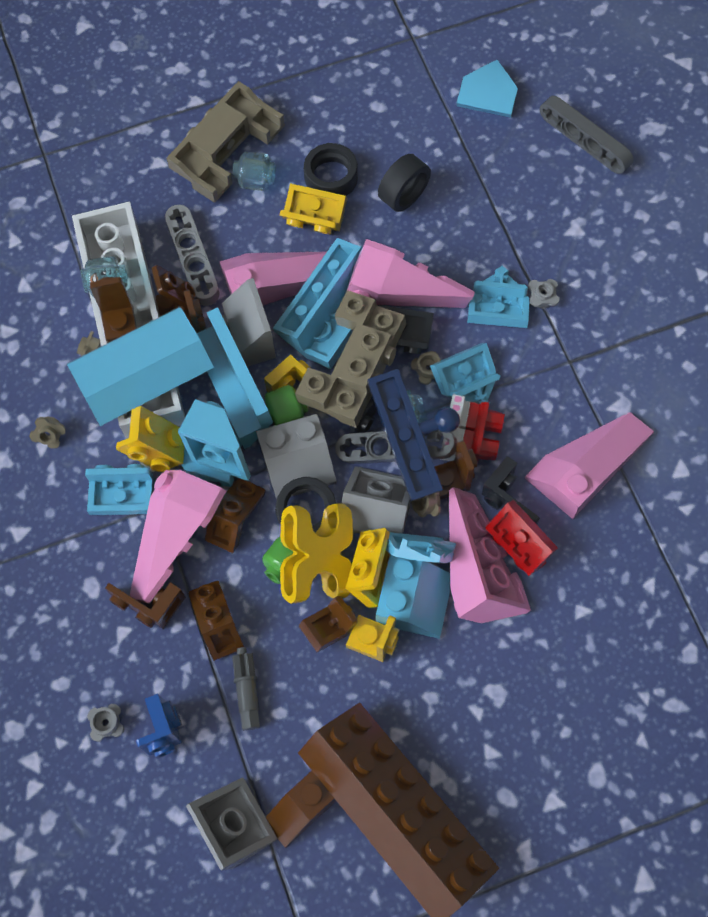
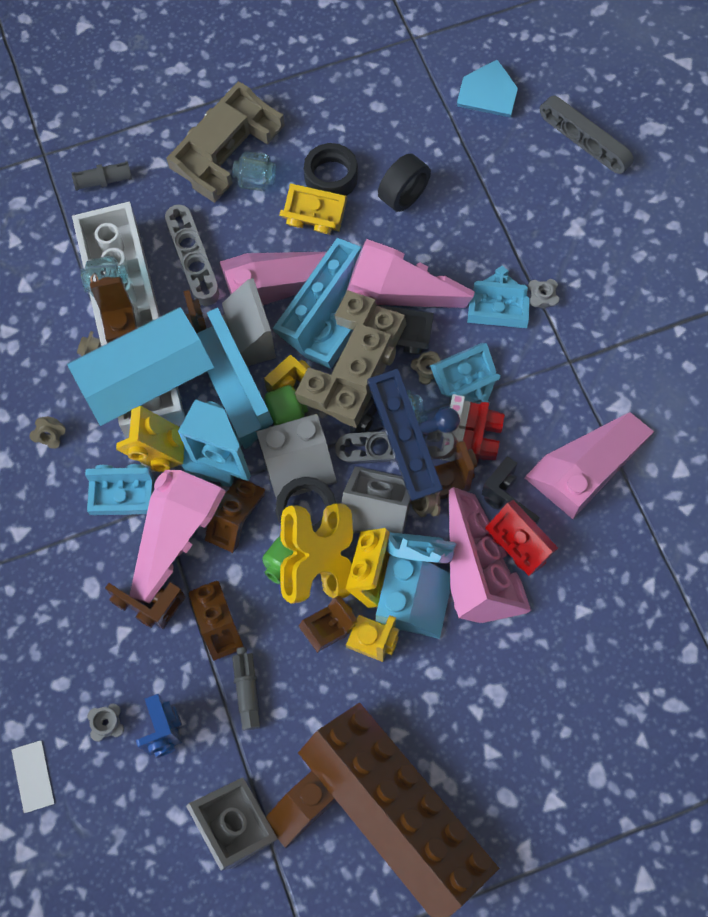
reddish brown bracket [151,265,196,317] -> none
none -> white sticker [11,741,54,813]
none -> dark grey pin [71,161,132,191]

